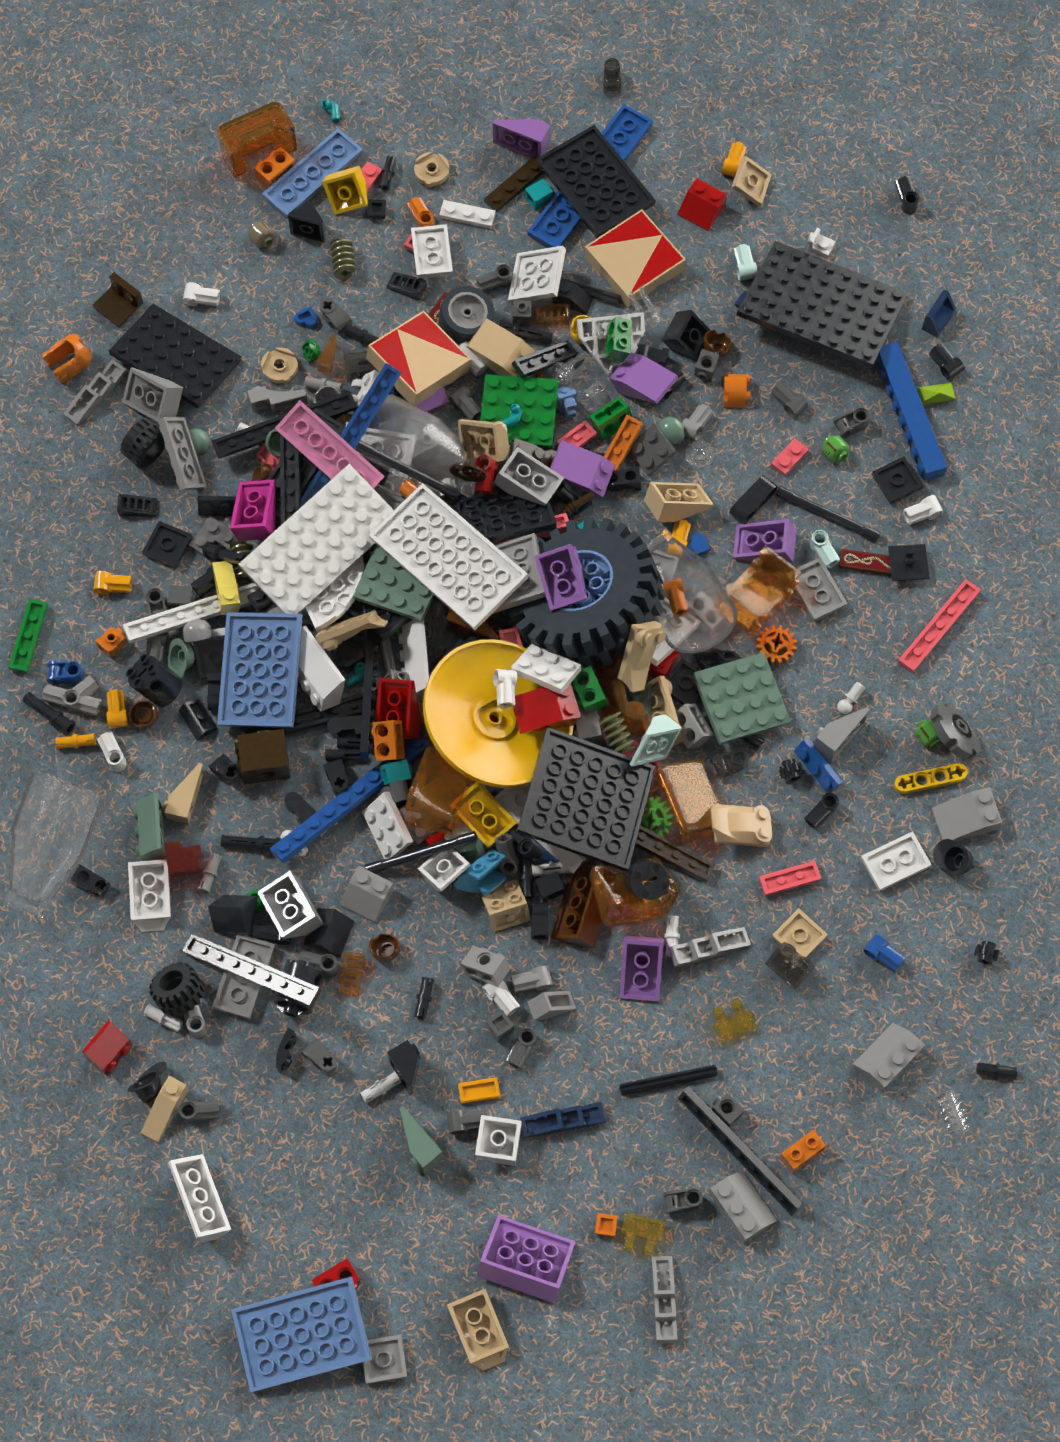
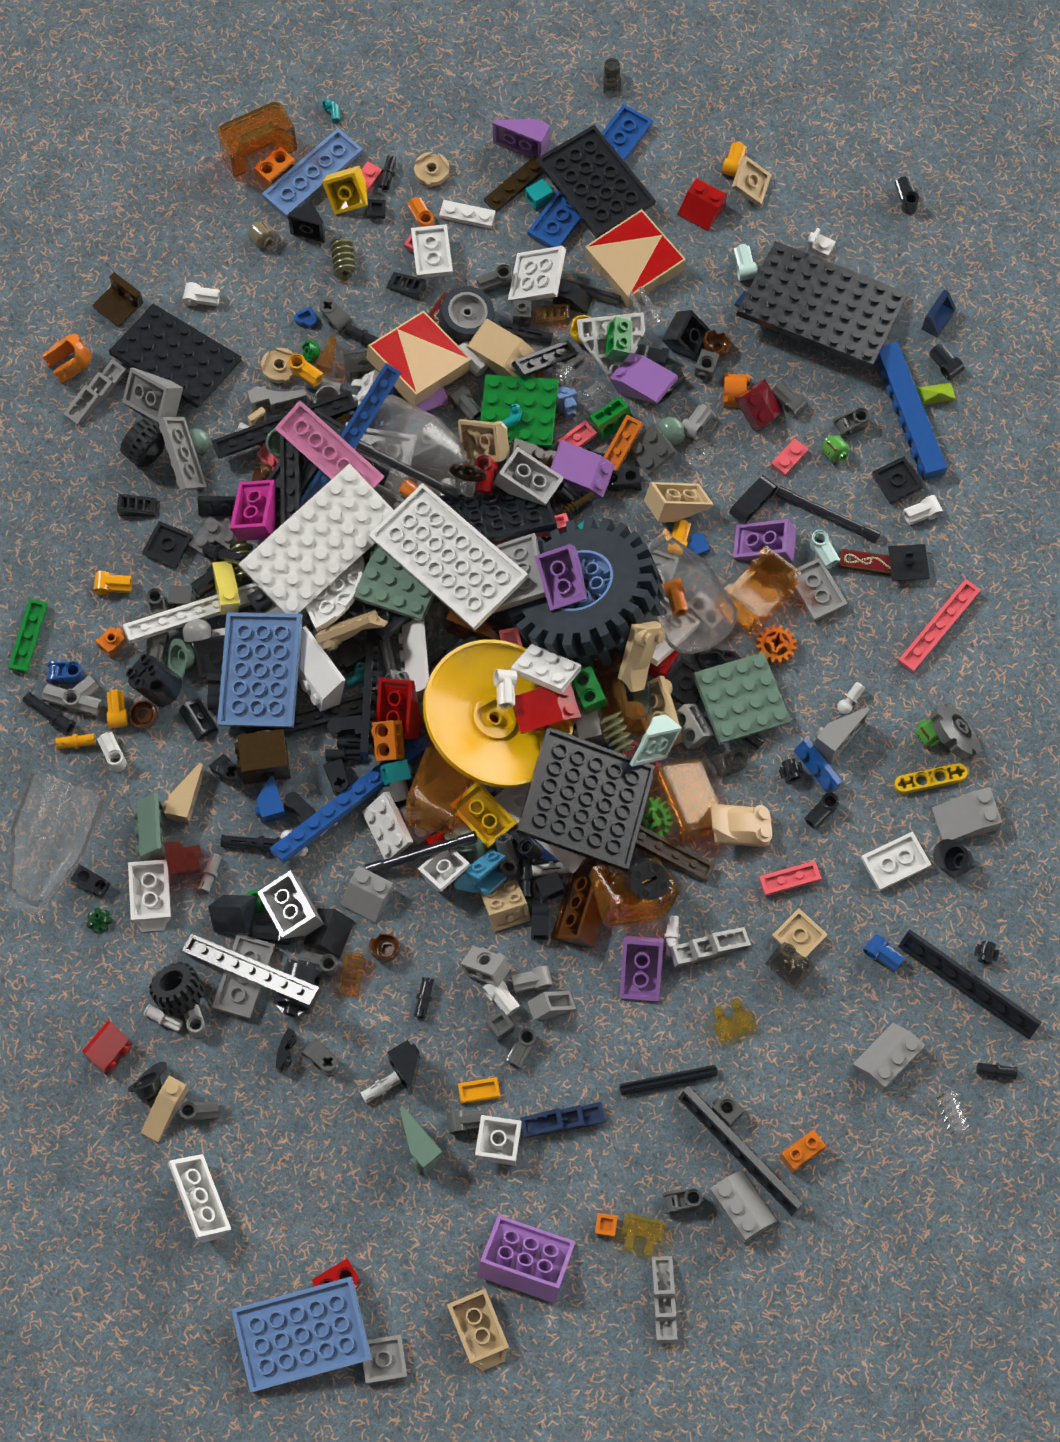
none -> dark green plant [86,908,112,933]
none -> tan tile [247,407,267,426]
none -> blue slope [254,776,285,823]
none -> light orange piece [288,354,324,387]
none -> dark red slope [734,379,782,429]
none -> black plate [898,929,1042,1039]

